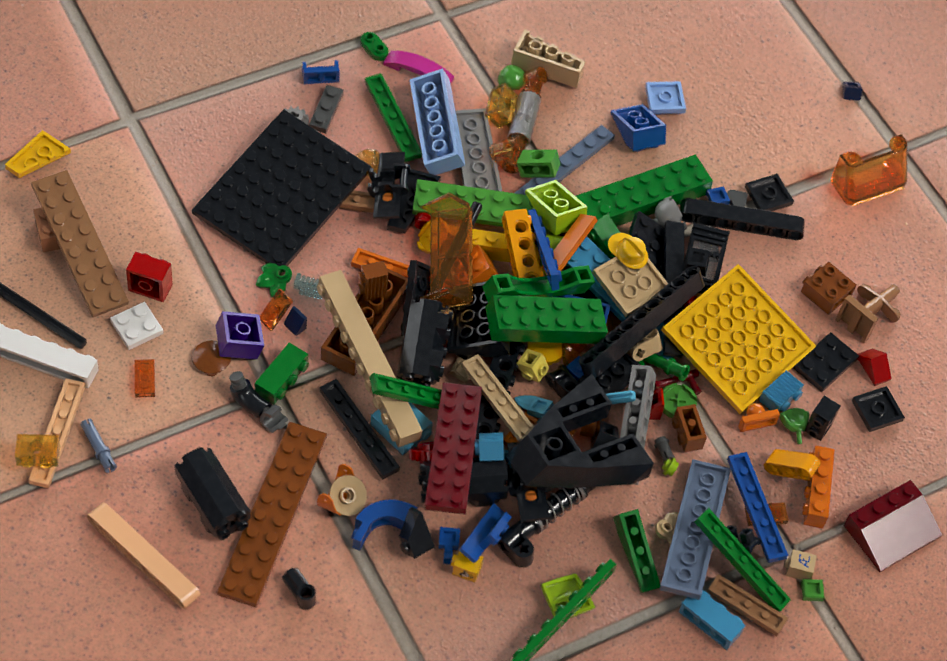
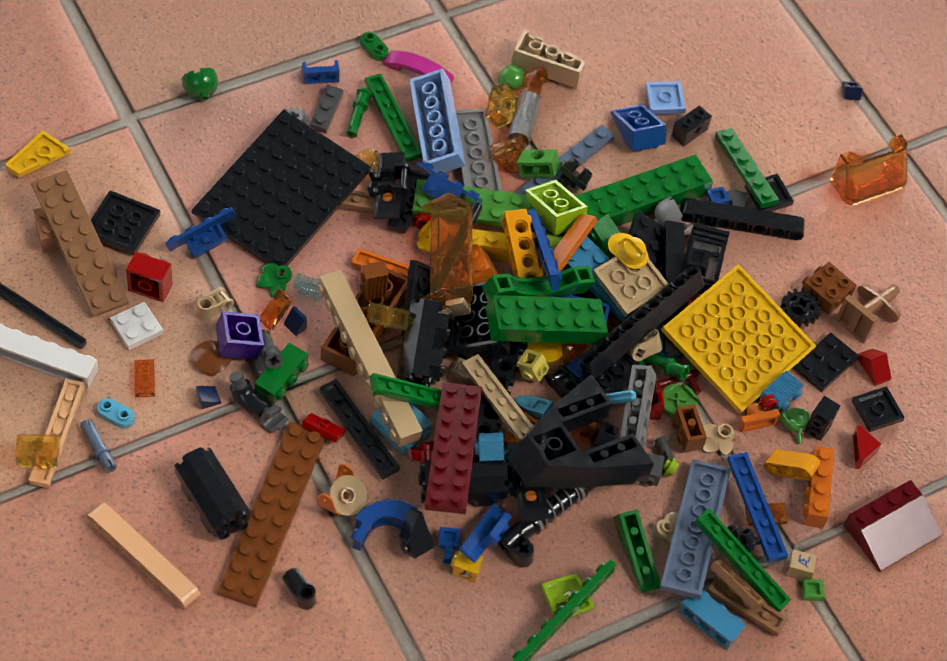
none -> black plate [91,190,161,255]
none -> medium azure plate [97,398,135,429]
none -> blue bracket [165,207,236,258]
none -> green cylinder [181,68,218,101]
none -> dark blue slope [196,386,221,409]
none -> tan piece [197,287,234,321]
none -> dark grey pin [262,329,283,369]
none -> red plate [302,413,346,443]
none -> green pin [346,87,372,138]
none -> clear yellow brick [366,303,410,331]
none -> blue bracket [416,161,482,209]
none -> tan tile [445,297,471,317]
none -> black hips [559,157,592,191]
none -> dark grey brick [639,453,664,486]
none -> black brick [671,105,712,147]
none -> tan plate [703,424,734,455]
none -> medium nougat plate [710,559,766,610]
none -> green plate [715,128,779,209]
none -> red bush [758,394,778,411]
none -> black gear [780,289,822,327]
none -> red slope [852,425,881,469]

